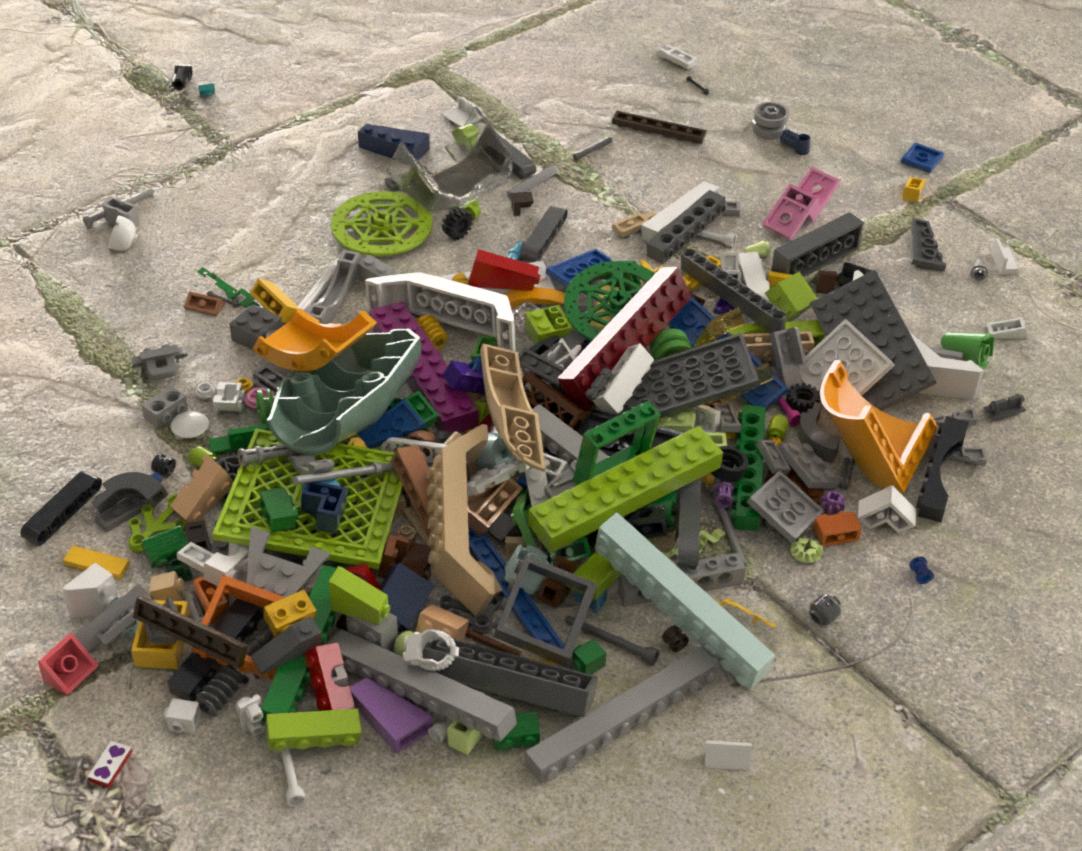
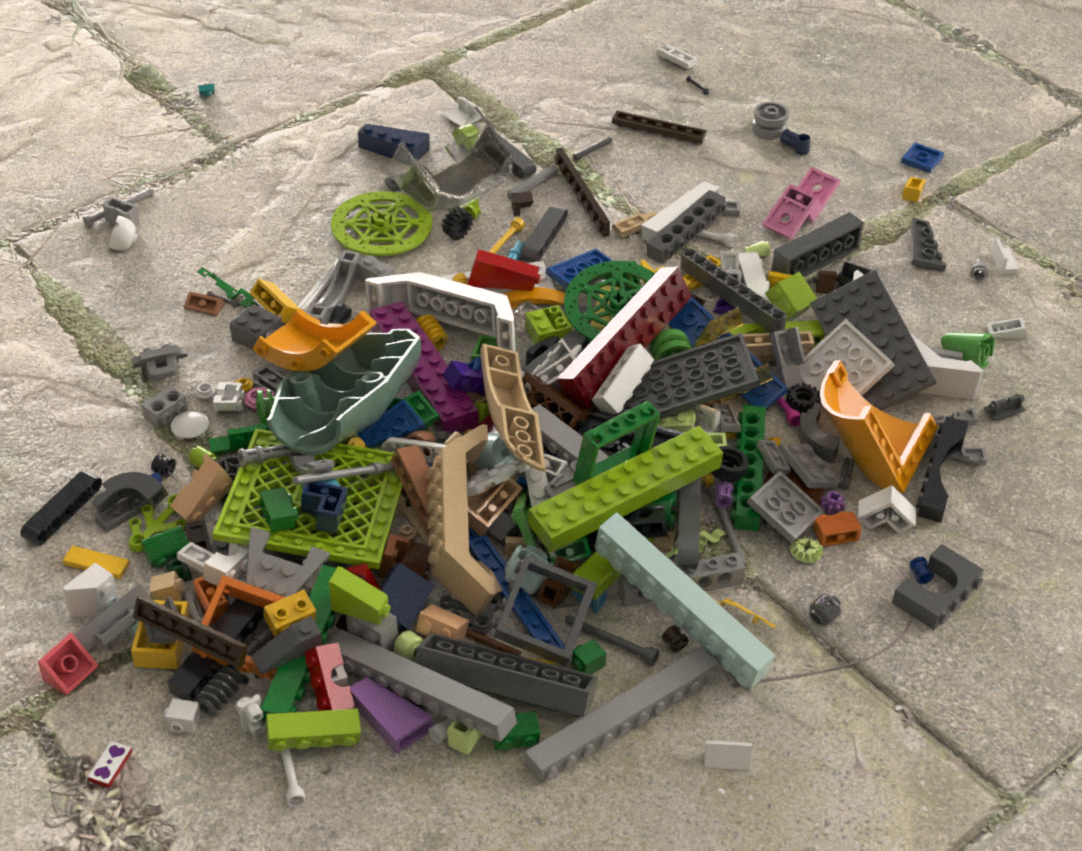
black piece [172,64,193,90] -> none
white piece [403,629,459,671] -> none
dark grey tile [519,347,565,388] -> none
dark grey axle [585,368,613,400] -> none
lime brick [766,414,789,442] -> none
none -> black cone [330,303,352,325]
none -> yellow piece [488,217,525,254]
none -> dark brown plate [554,147,610,237]
none -> dark grey arch [892,544,984,630]

